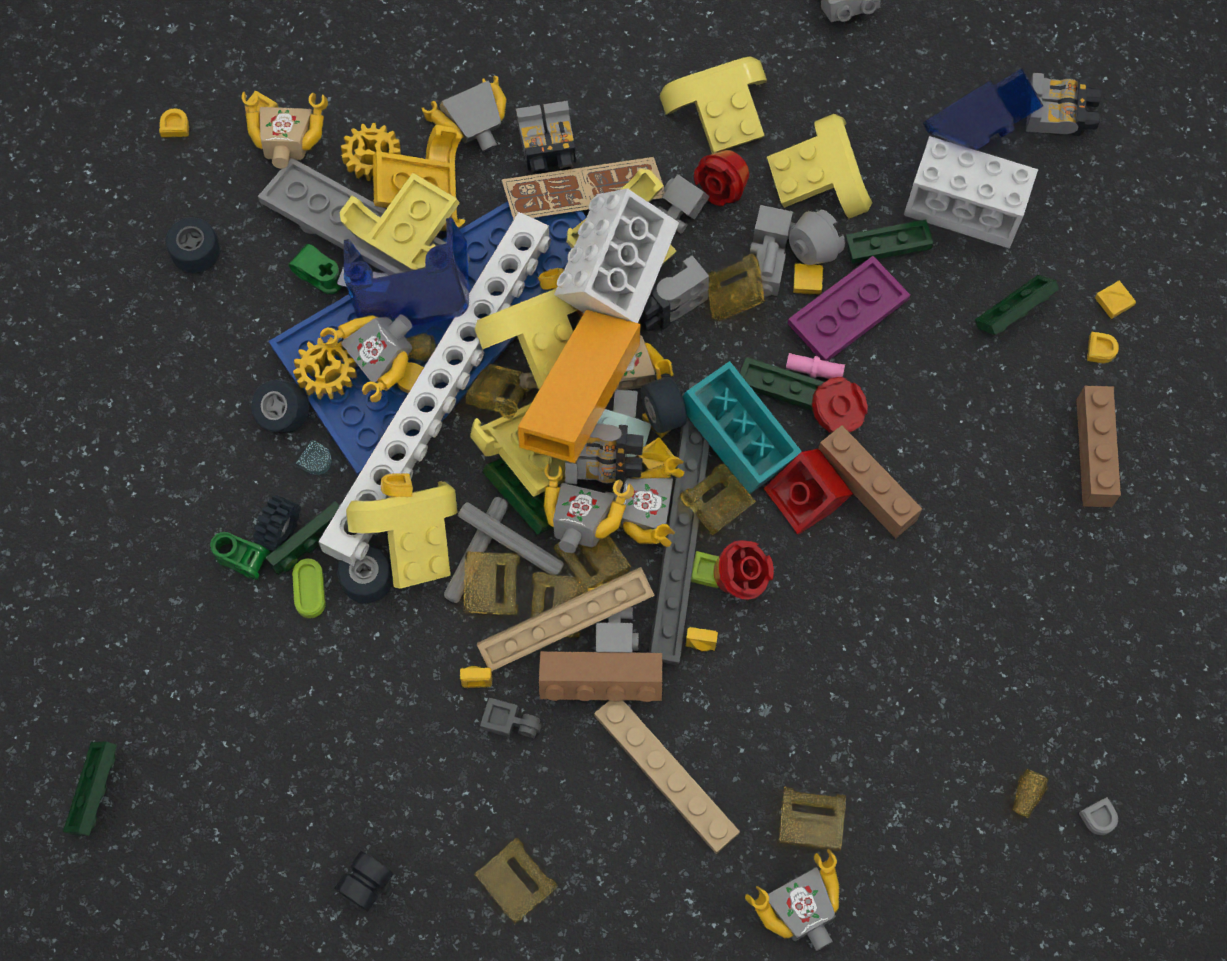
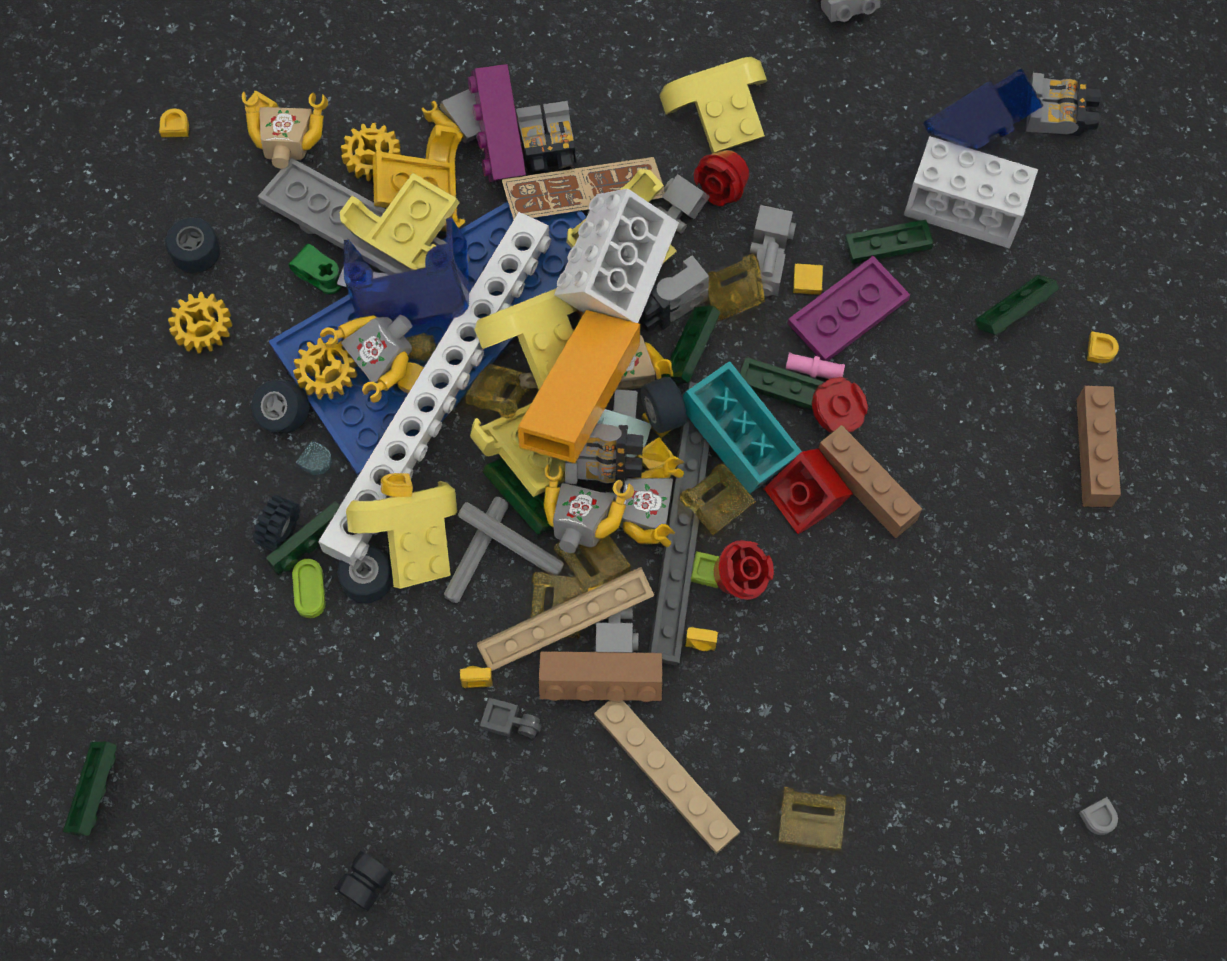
green piece [210,532,271,580] -> none
clear yellow plate [463,551,520,615] -> none
clear yellow plate [475,838,558,924] -> none
yellow tile [538,268,564,290] -> none
torso [745,849,839,951] -> none
light yellow piece [767,114,872,219] -> none
light grey cone [789,210,845,265] -> none
clear yellow cone [1012,769,1049,818] -> none
yellow tile [1095,280,1136,319] -> none
none -> yellow gear [168,292,232,353]
none -> magenta brick [468,64,526,182]
none -> dark green plate [662,305,720,384]

